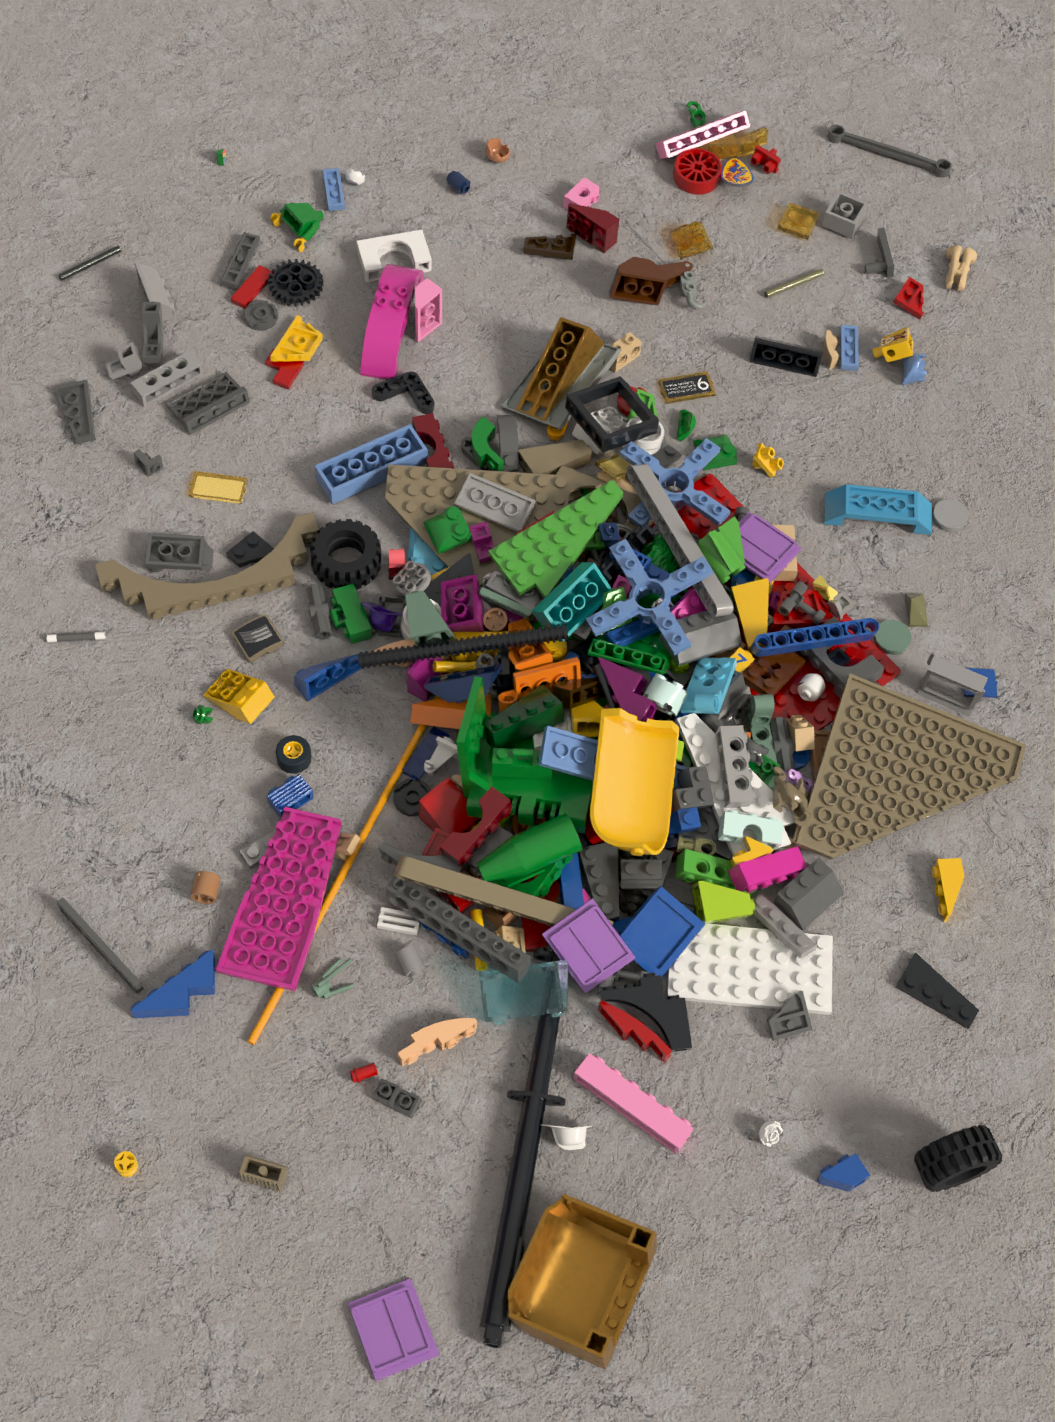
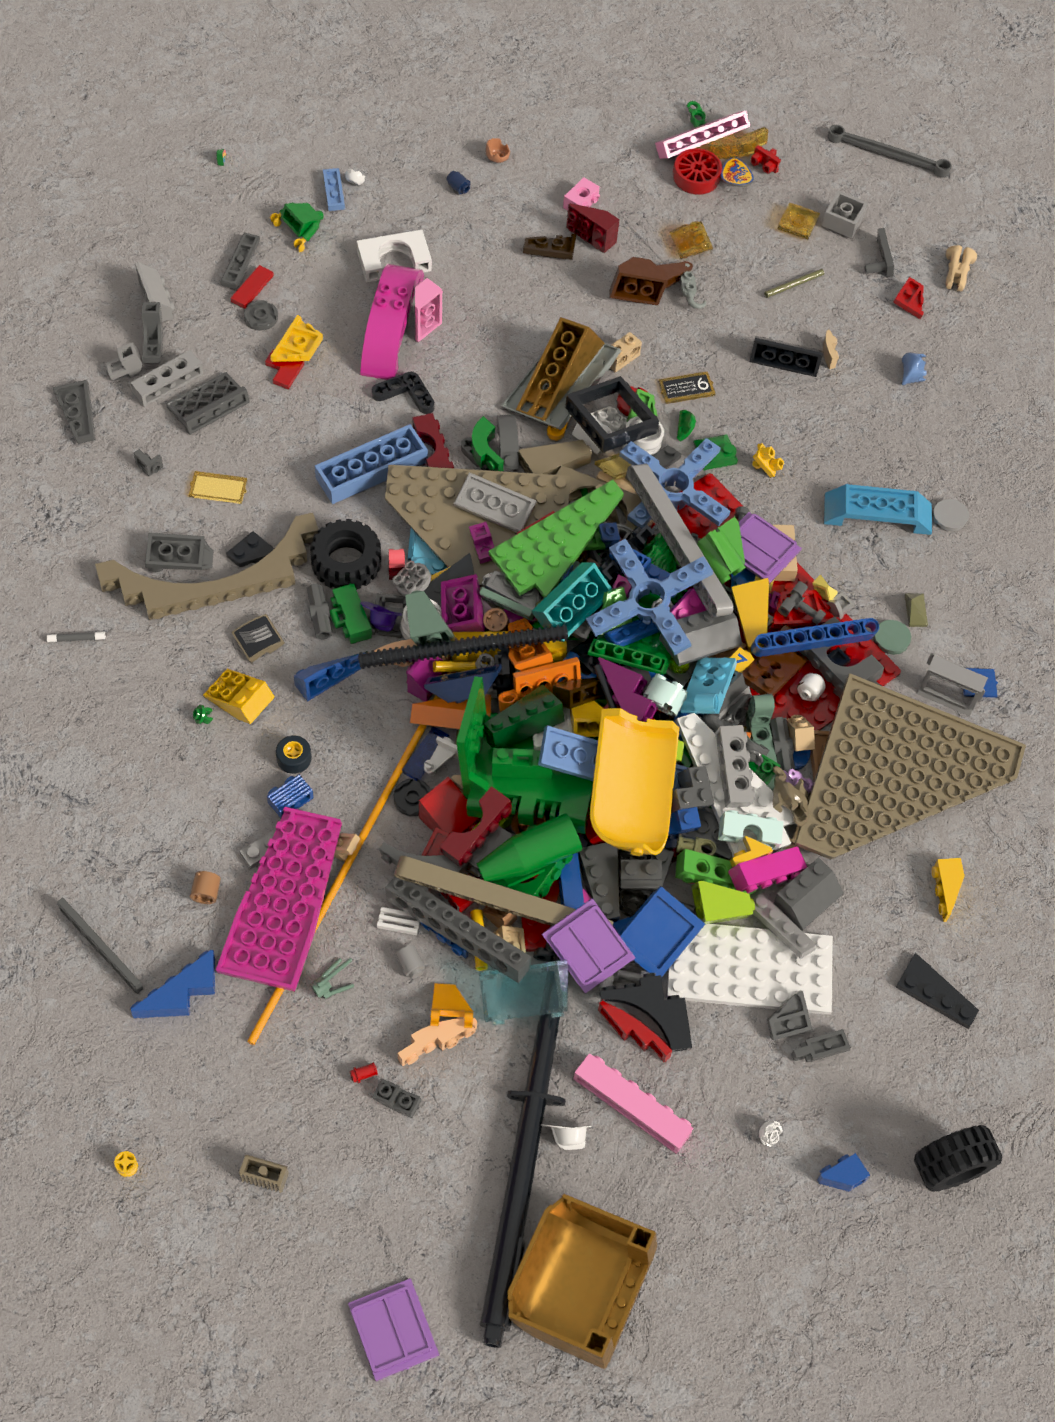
pearl dark grey bar [59,246,121,281] -> none
black gear [268,259,324,307] -> none
green slope [423,506,472,554] -> none
medium blue plate [840,325,859,371] -> none
yellow torso [872,327,913,362] -> none
none -> light orange flag [430,983,473,1028]
none -> dark grey hinge [791,1029,851,1062]

